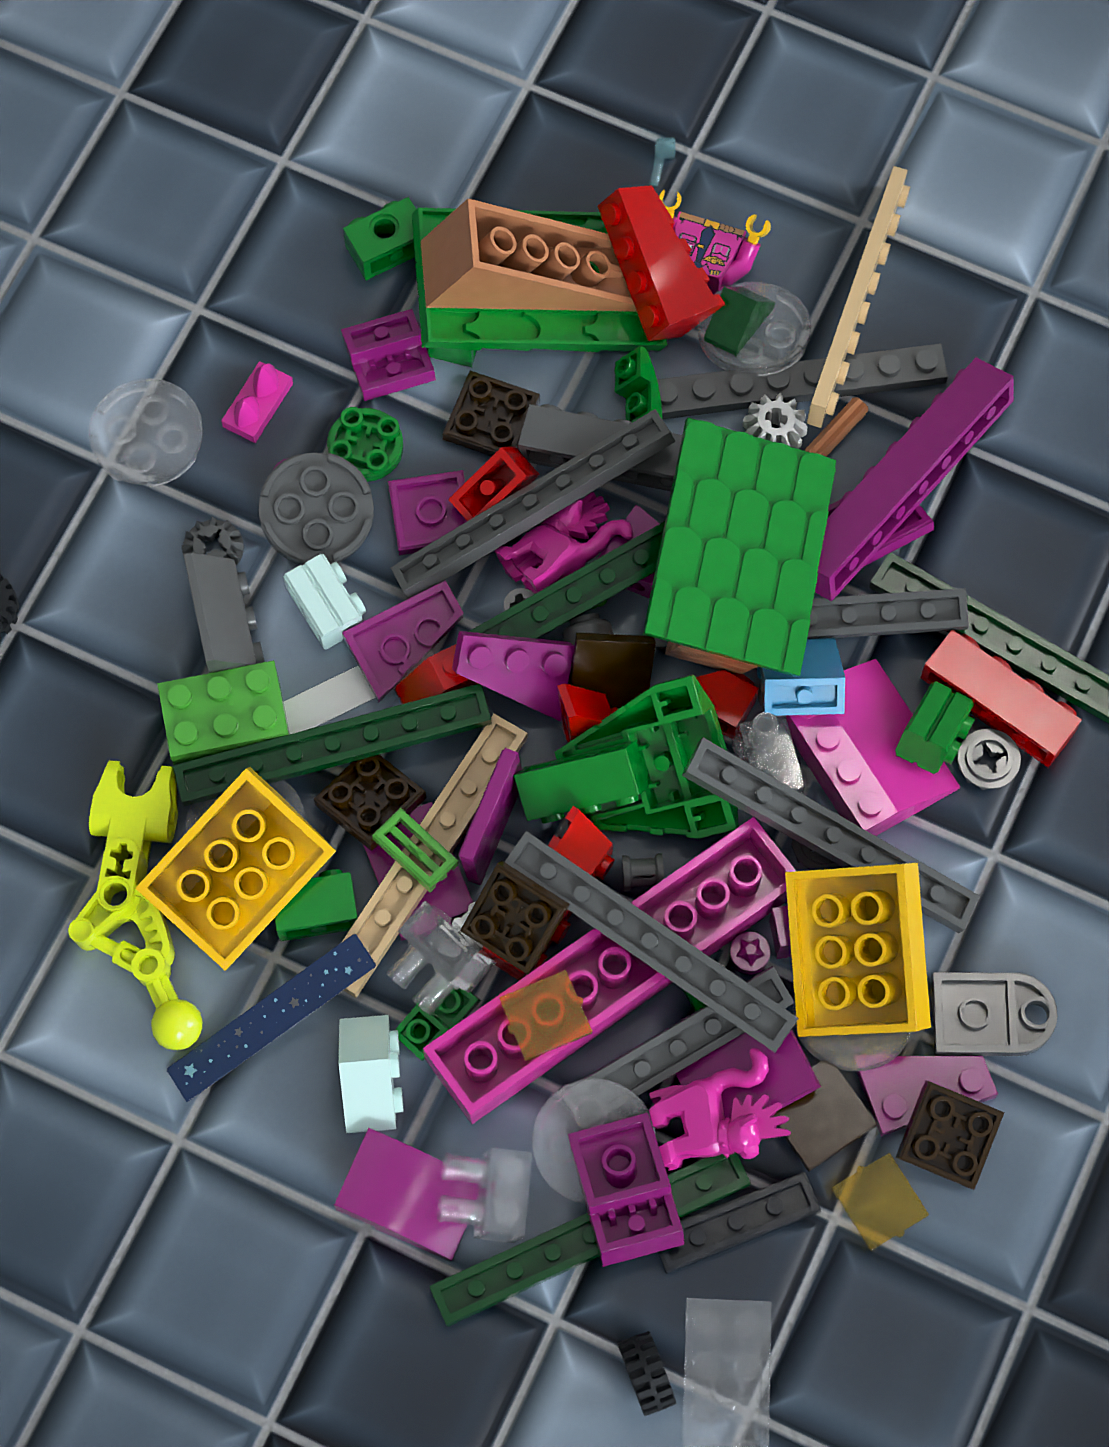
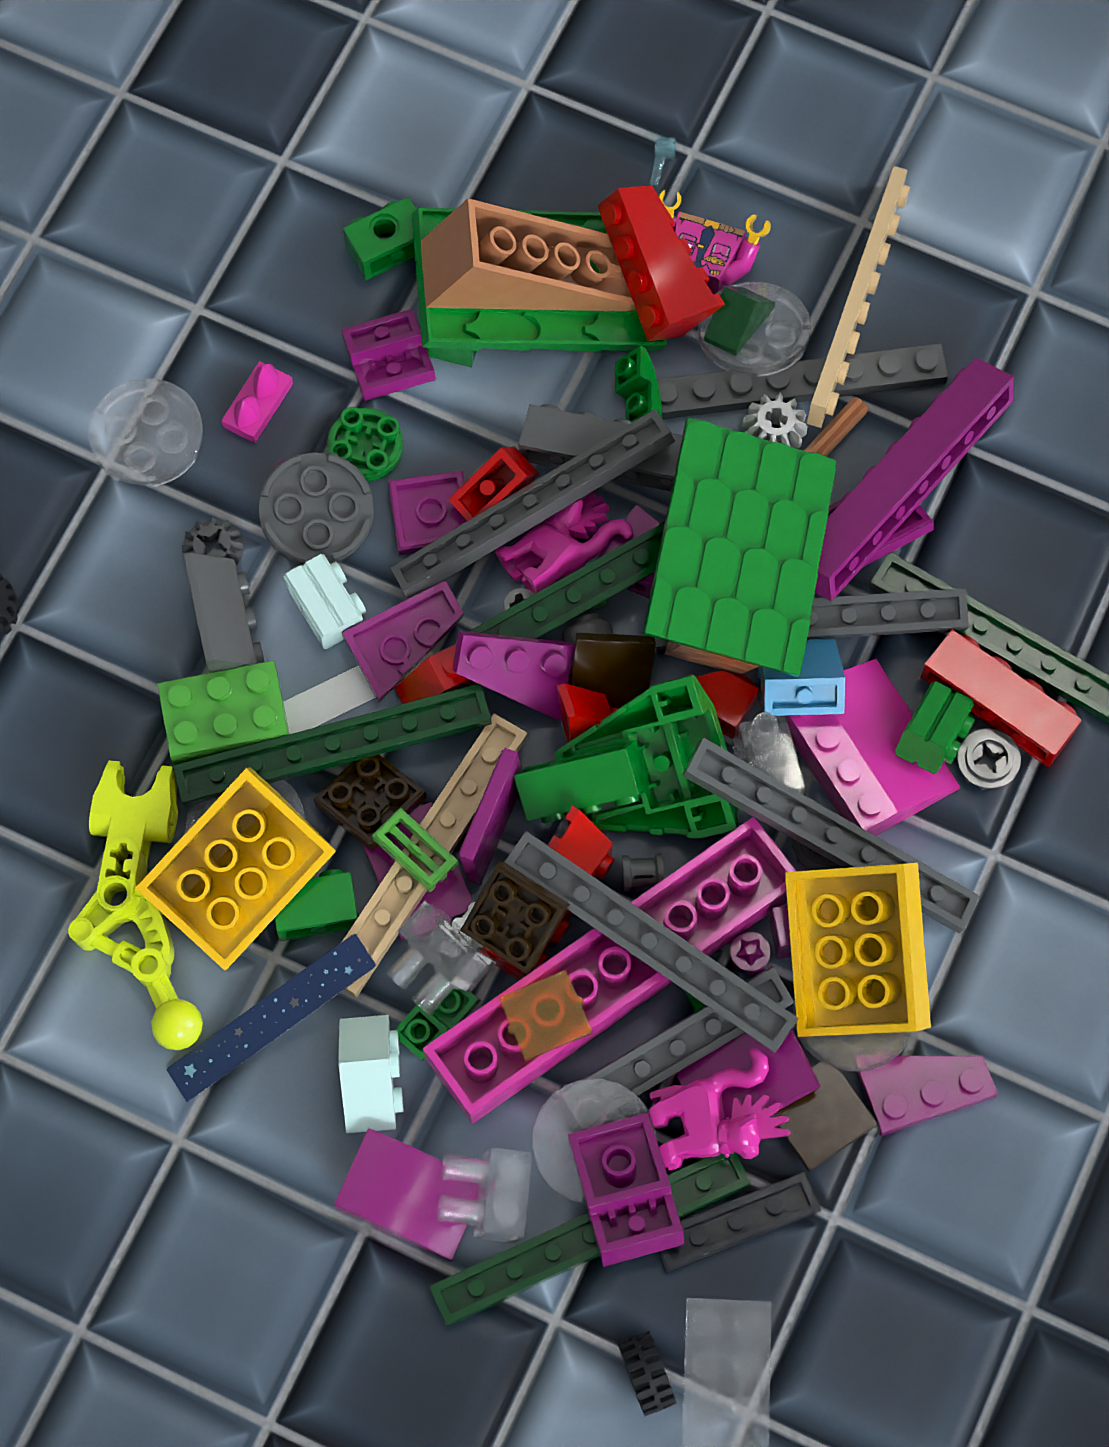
dark brown tile [443,370,540,456] -> none
clear yellow piece [832,1153,929,1251] -> none
dark brown tile [895,1080,1005,1190] -> none
plate [931,972,1058,1056] -> none

